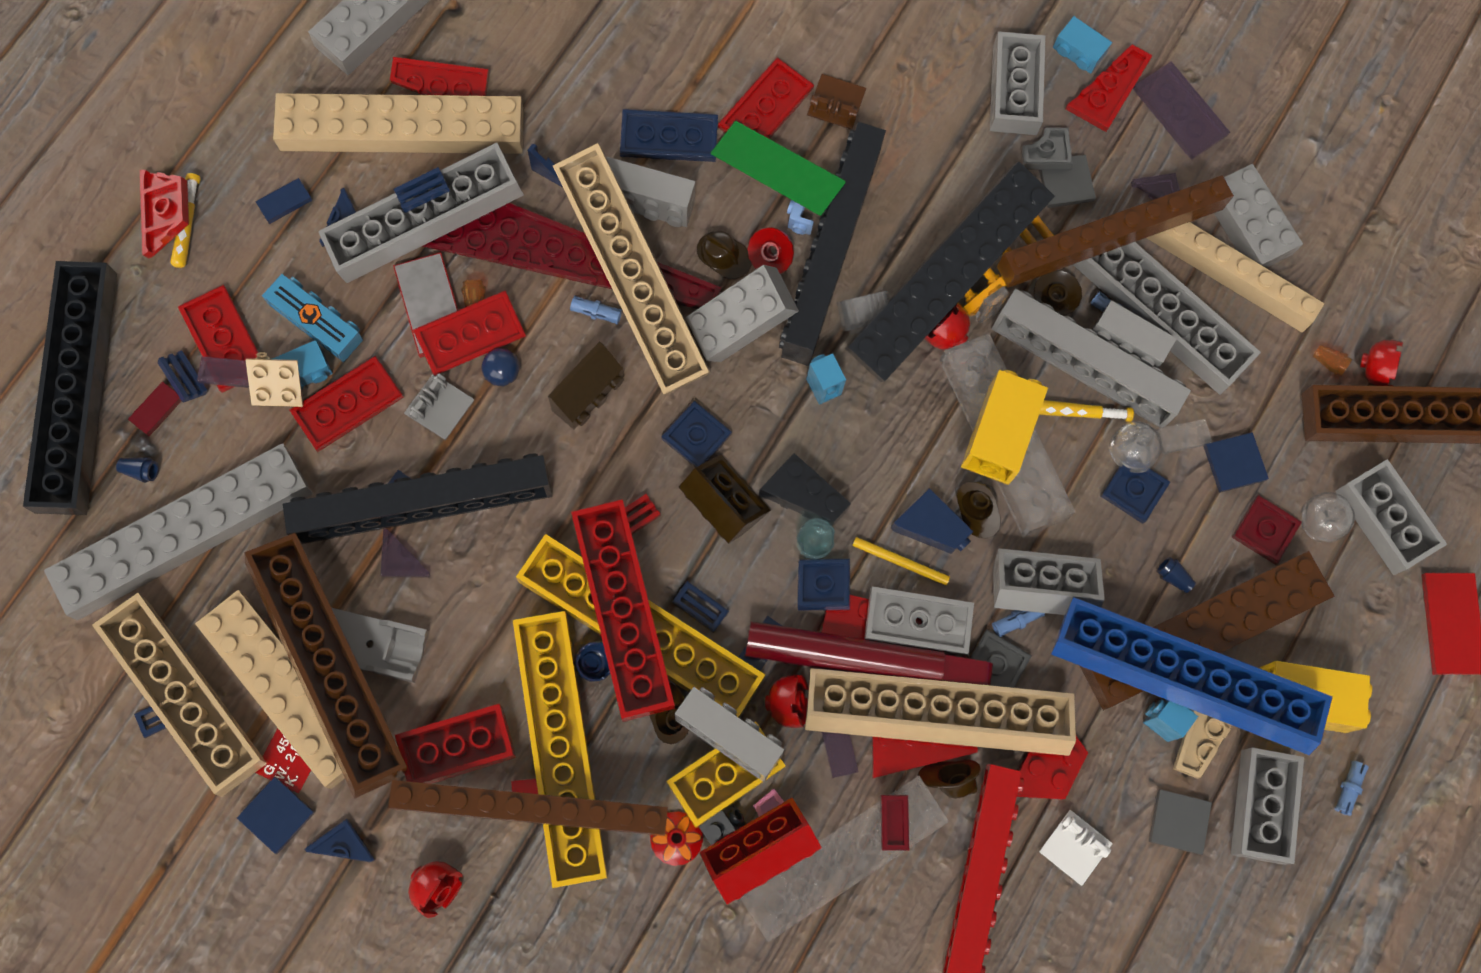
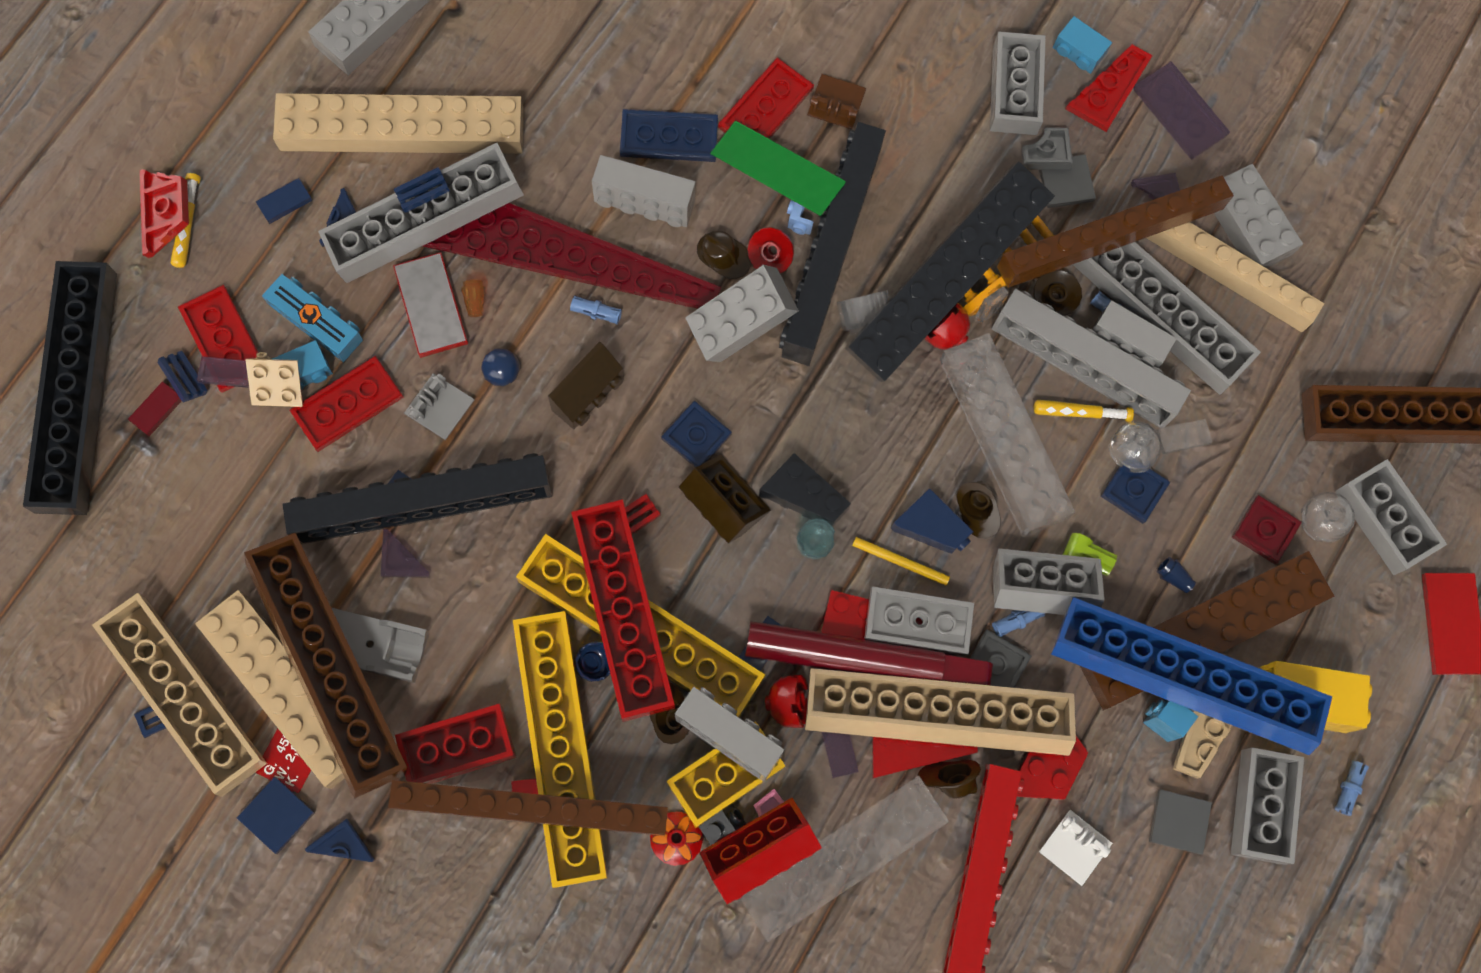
light grey brick [44,443,313,621] -> none
dark blue cone [116,458,159,483] -> none
red wing [390,57,490,96] -> none
red cylinder [408,861,463,918] -> none
red tile [413,290,526,376] -> none
dark blue tile [527,144,563,188] -> none
tan brick [553,143,711,395] -> none
dark blue tile [672,581,729,633] -> none
dark blue tile [798,559,850,611] -> none
dark azure brick [806,353,846,405] -> none
dark red tile [880,795,909,851] -> none
yellow brick [961,370,1048,485] -> none
dark blue tile [1203,432,1269,493] -> none
clear orange cone [1312,344,1353,376] -> none
red cylinder [1360,340,1403,386] -> none
none -> lime piece [1062,533,1117,576]

